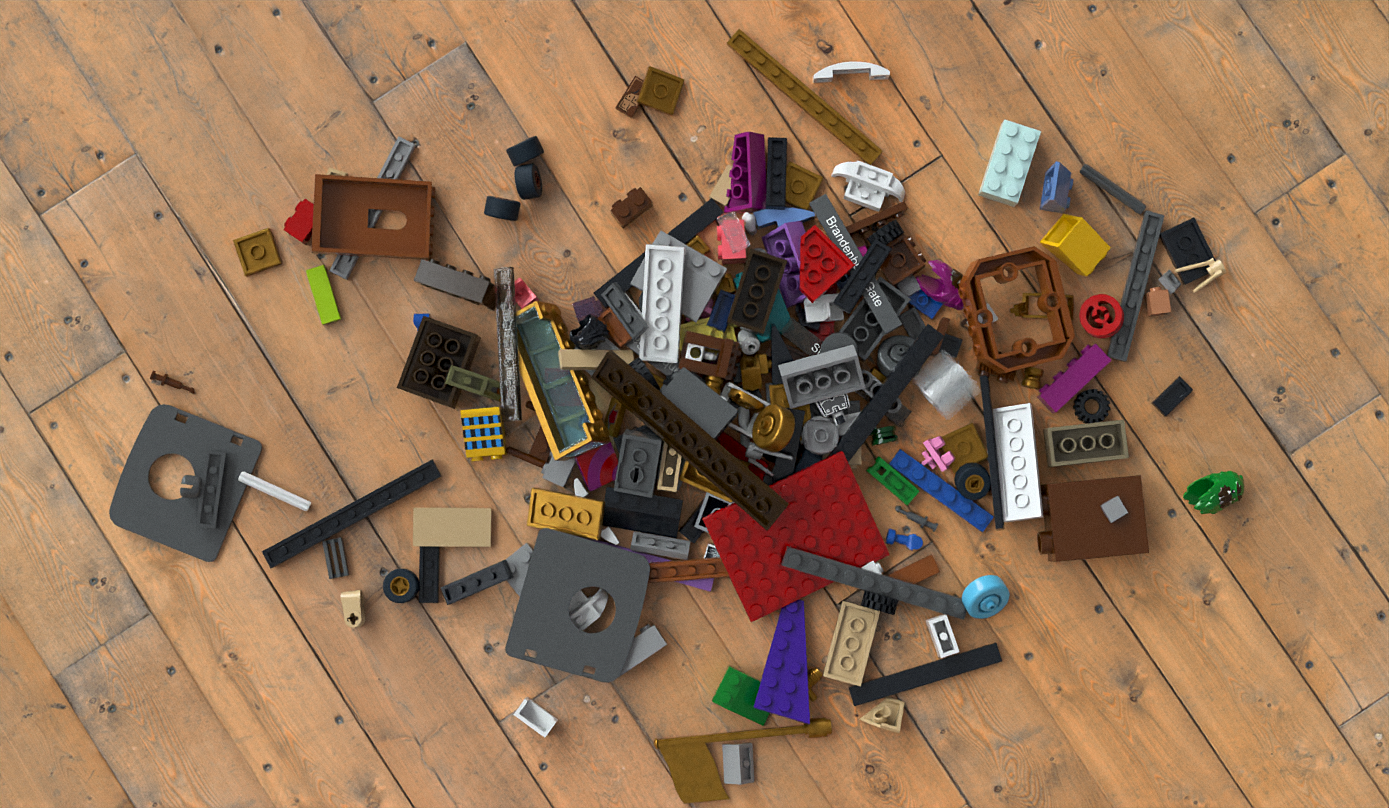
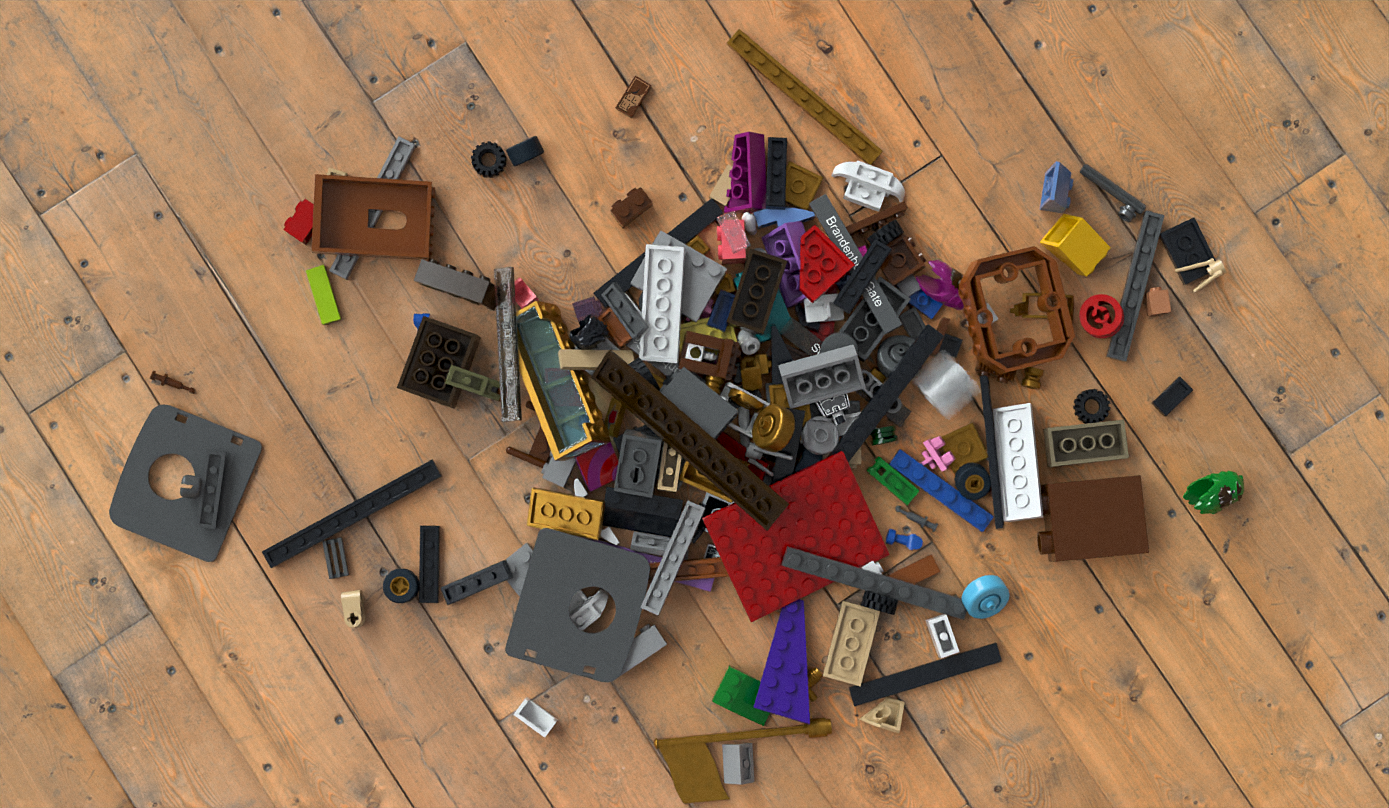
pearl gold tile [233,228,282,277] -> none
white axle [238,472,311,511] -> none
tan tile [413,508,491,547] -> none
slope [460,407,507,462] -> none
black wheel [484,196,521,221] -> none
black wheel [514,163,542,200] -> none
pearl gold tile [636,66,685,116] -> none
white slope [813,62,890,83] -> none
light aqua brick [978,120,1041,207] -> none
magenta brick [1037,344,1111,414] -> none
light grey tile [1100,496,1128,523] -> none
light grey tile [1158,270,1182,294] -> none
none -> black tyre [471,141,507,178]
none -> light grey plate [640,501,706,616]
none -> dark grey plate [1118,205,1136,222]

